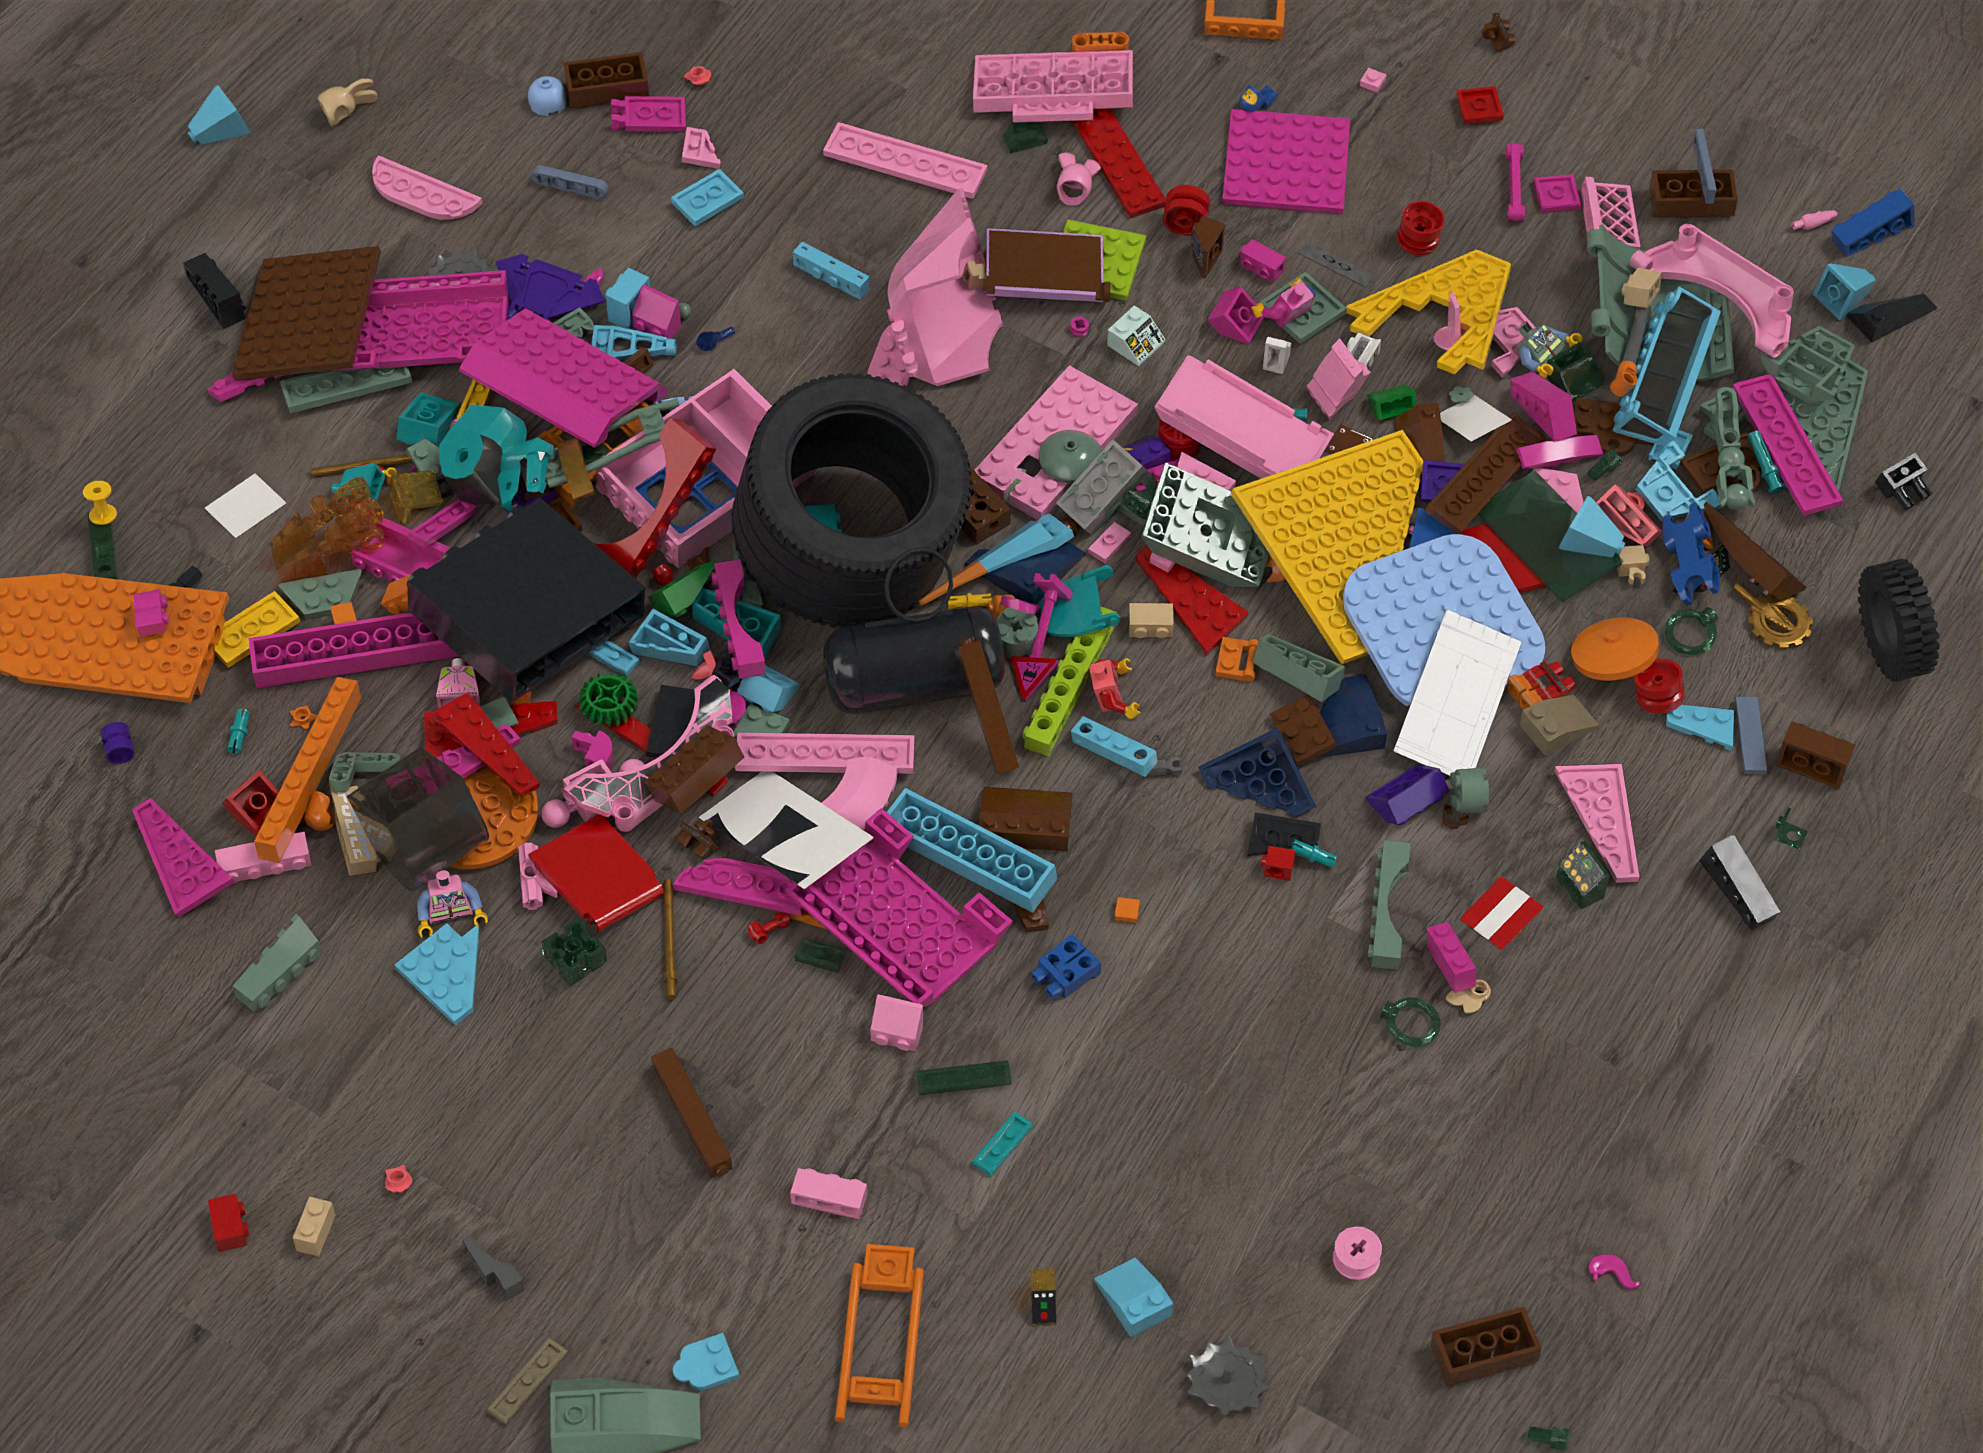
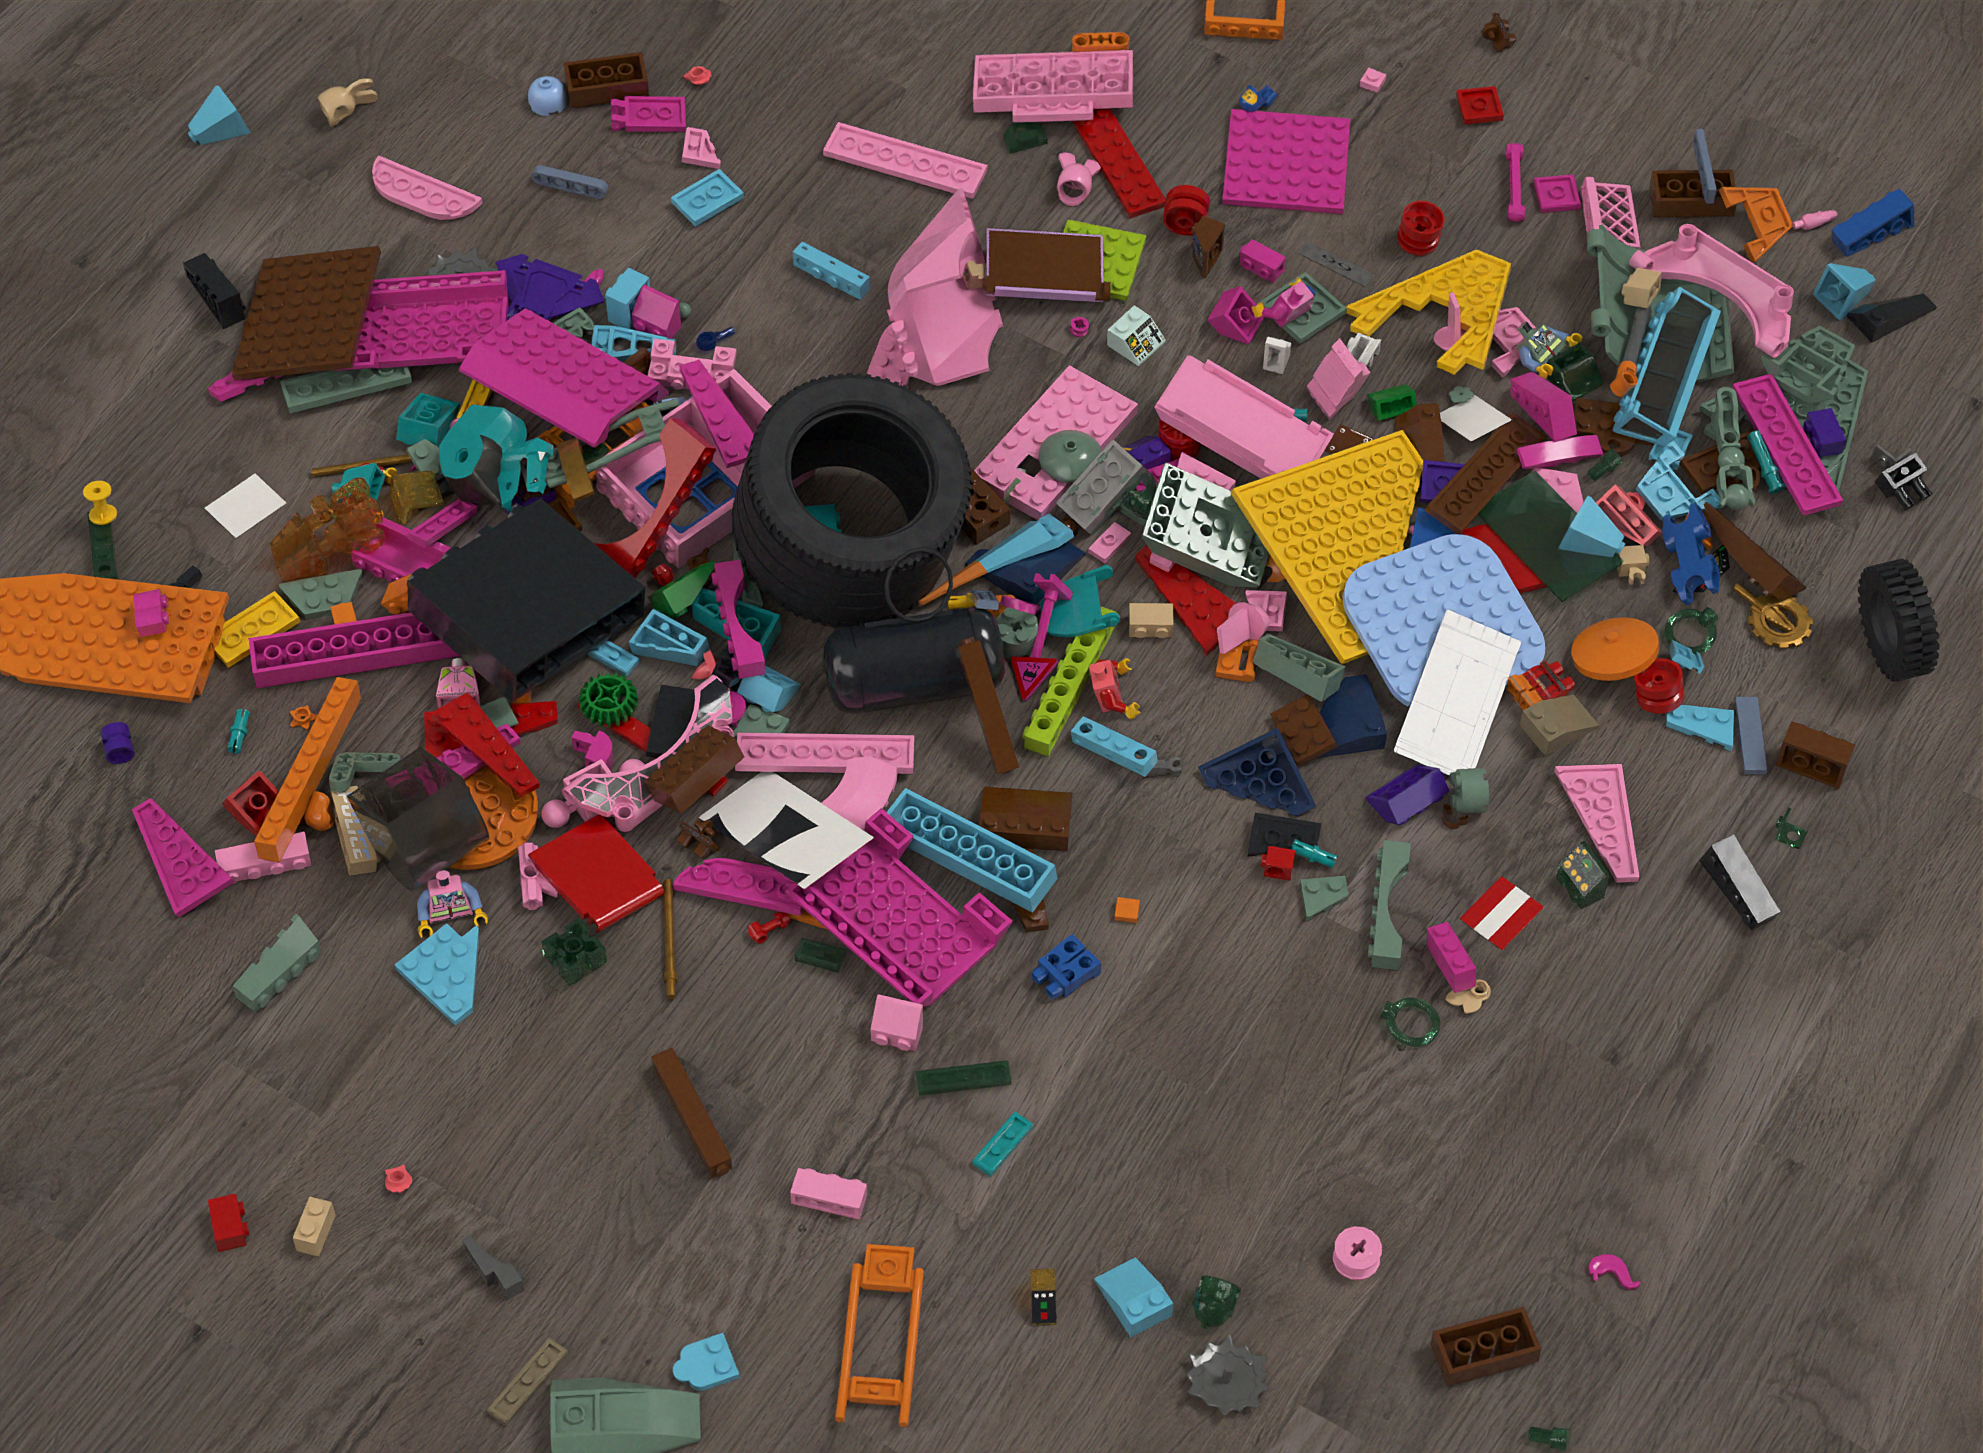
none -> bright pink bracket [648,339,737,390]
none -> dark pink wing [680,360,754,468]
none -> sand blue tile [970,590,999,610]
none -> clear green helmet [1192,1275,1241,1329]
none -> bright pink piece [1217,602,1269,654]
none -> bright pink wing [1245,590,1288,631]
none -> sand green wing [1300,876,1349,921]
none -> medium azure plate [1668,640,1704,674]
none -> orange wing [1719,187,1793,263]
none -> dark purple brick [1803,408,1846,458]
none -> flat silver bracket [1871,444,1912,469]

